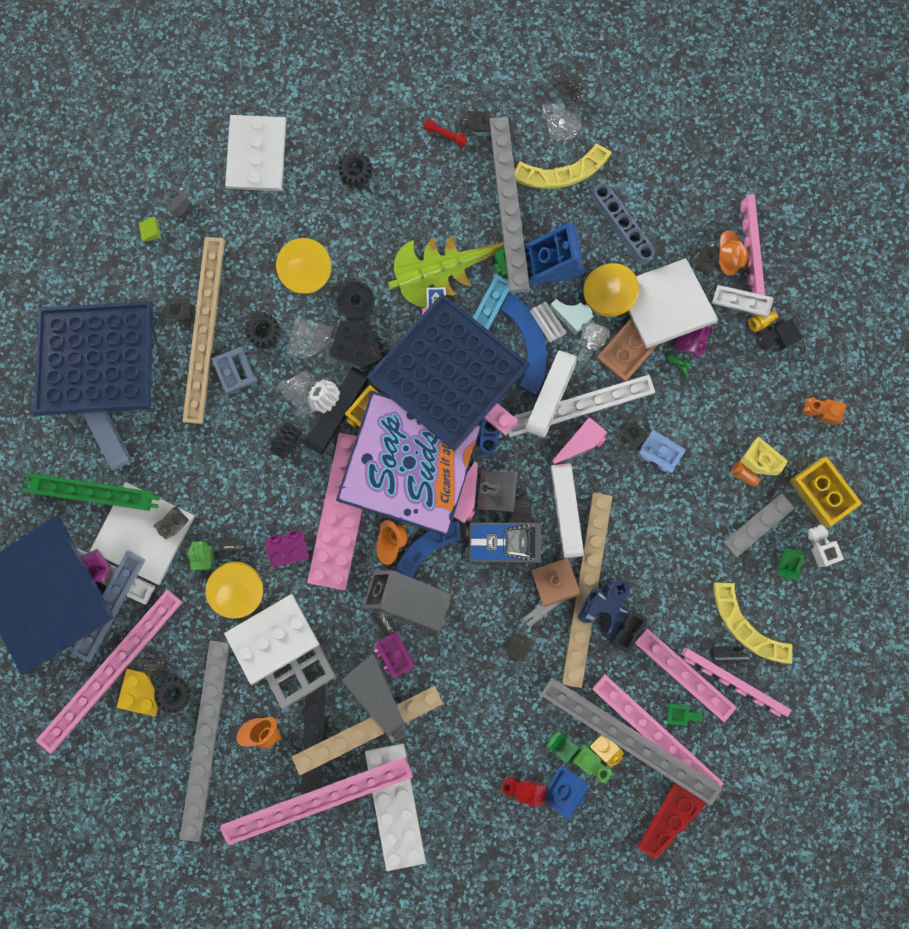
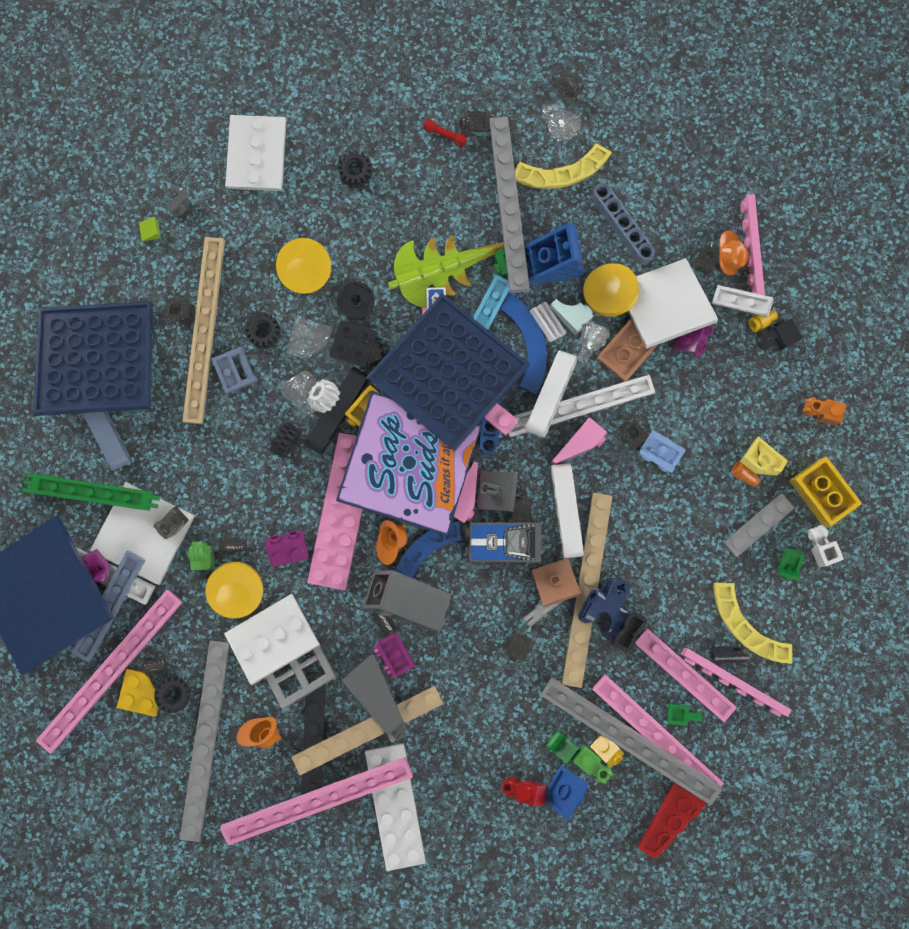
green bar [667,354,693,380] -> none

